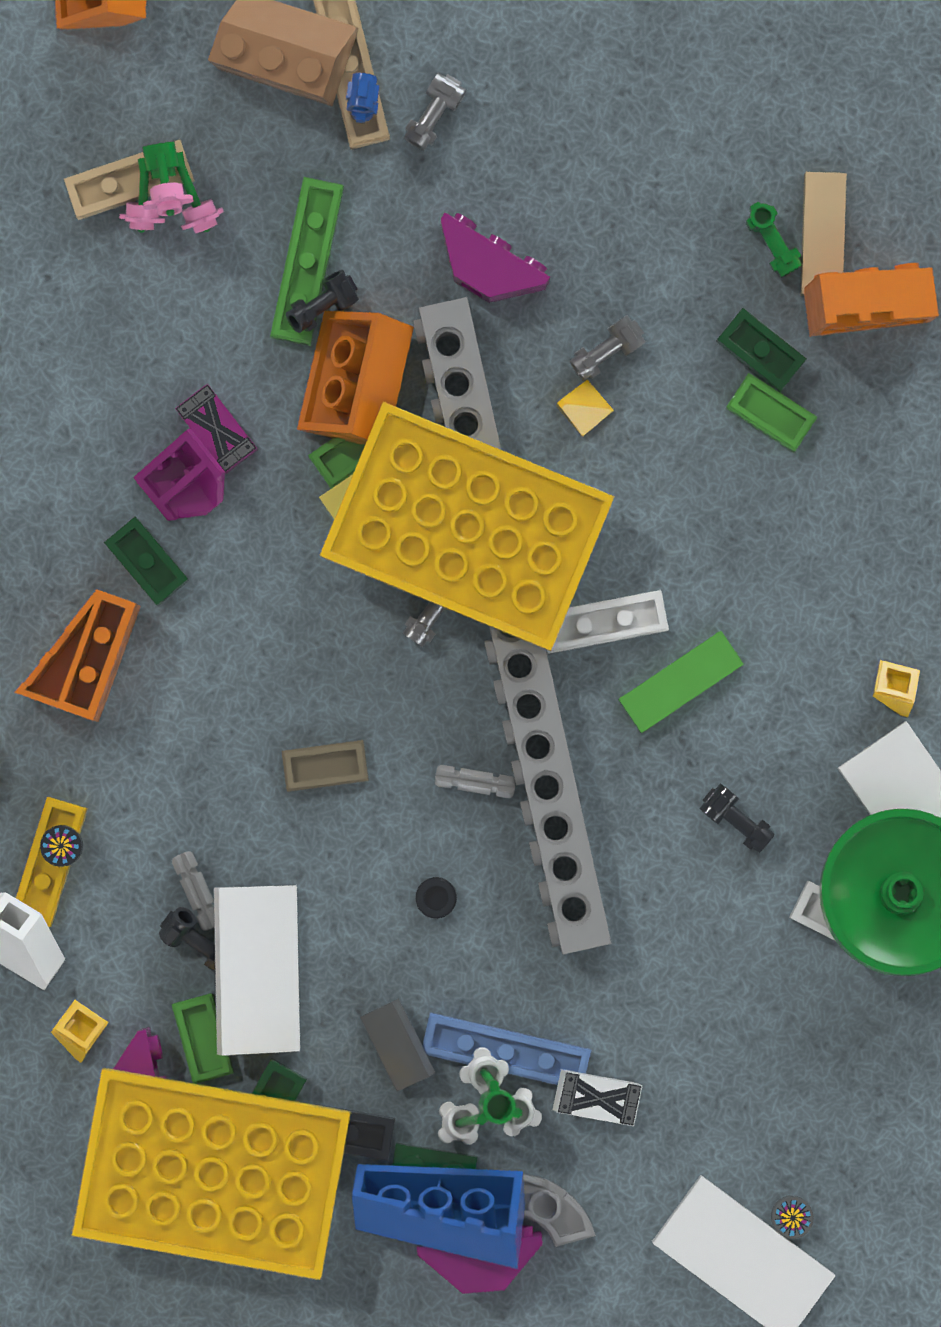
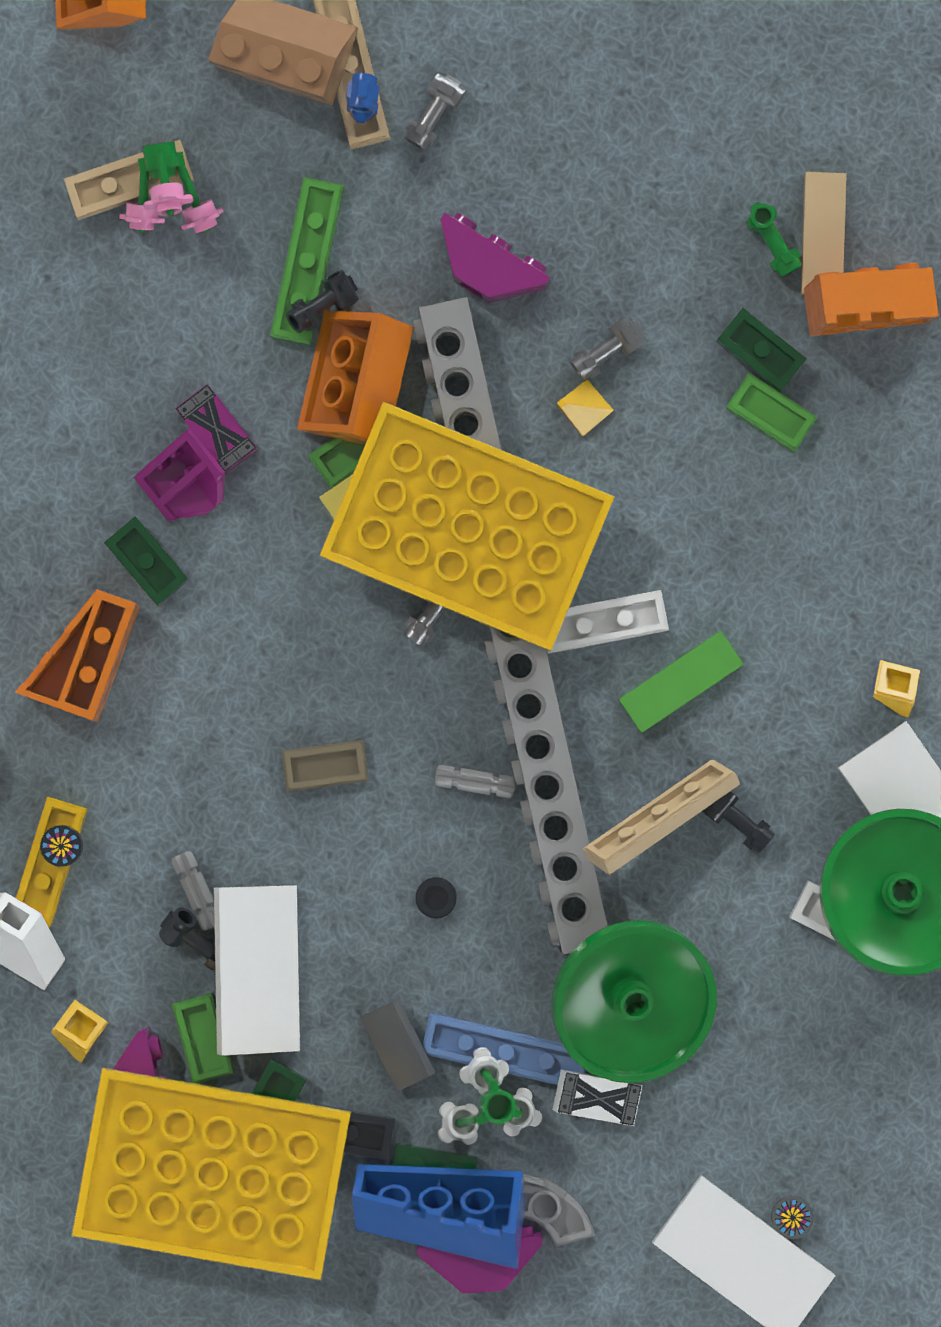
none -> green dish [551,920,717,1083]
none -> tan tile [583,759,740,875]

